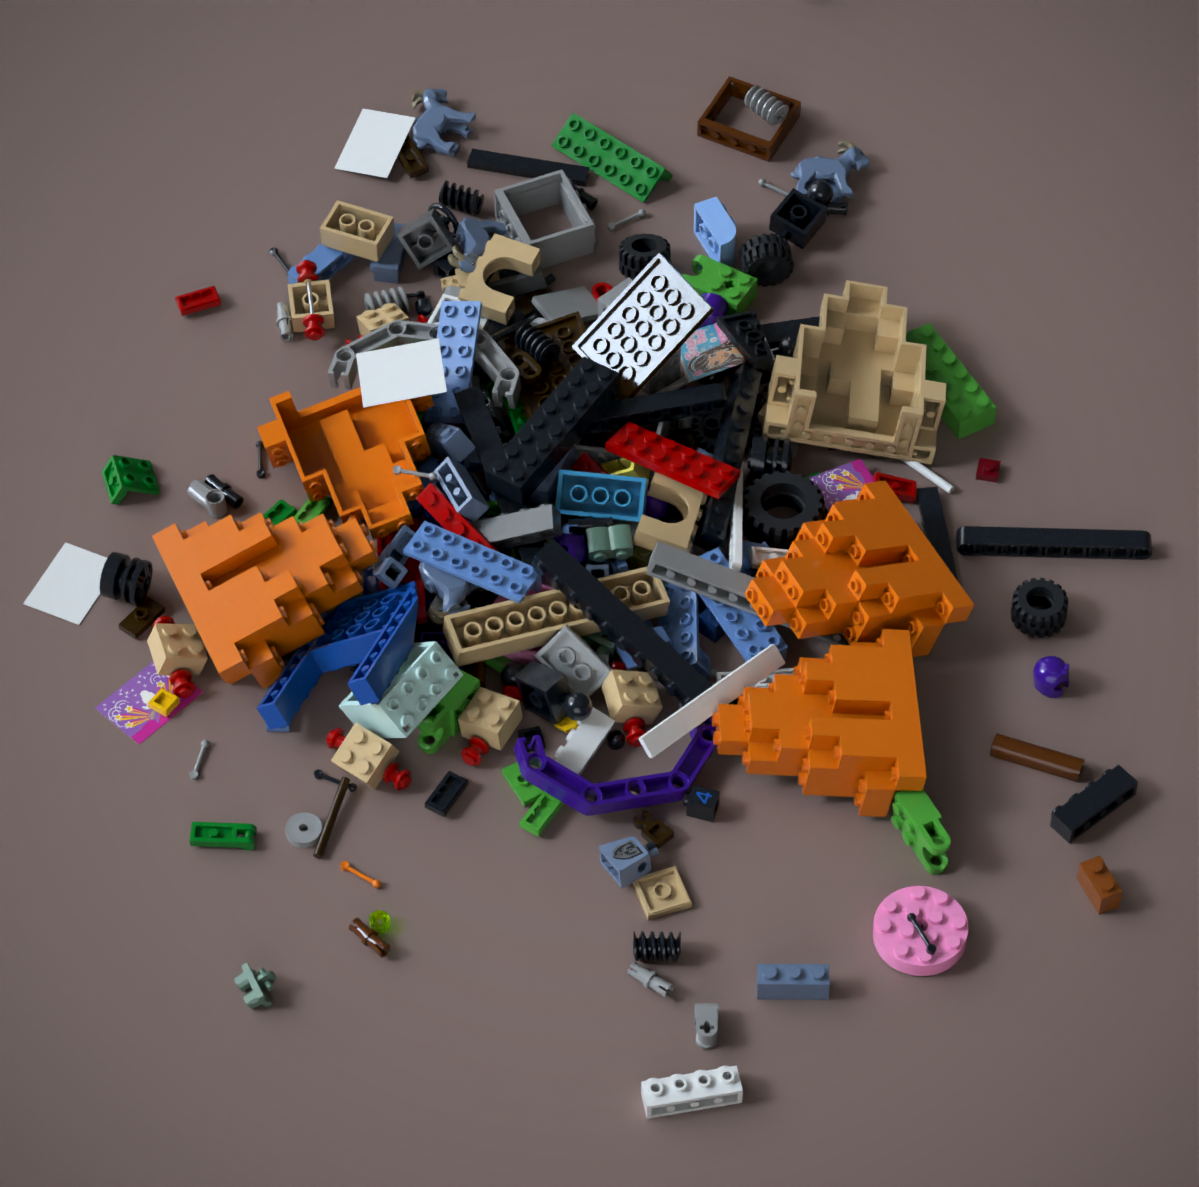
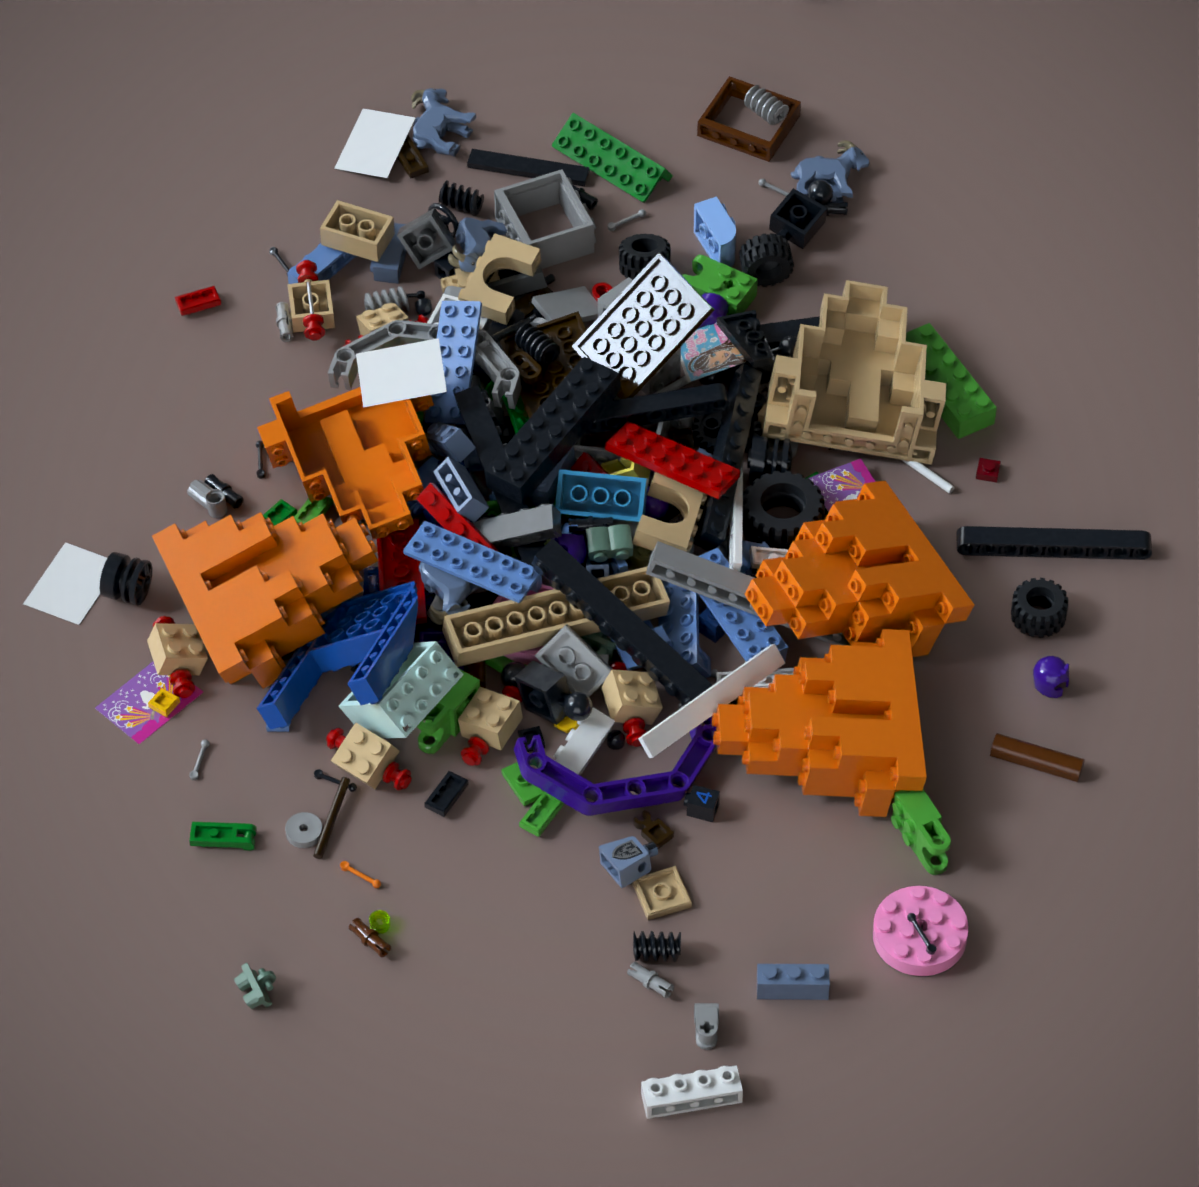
green bracket [102,455,160,505] -> none
dark brown plate [118,597,165,639] -> none
sand blue arch [373,525,415,589] -> none
light grey hinge [393,465,437,481] -> none
red plate [873,472,917,503] -> none
black tile [916,486,958,581] -> none
black brick [1050,764,1138,844] -> none
dark orange brick [1077,856,1122,915] -> none

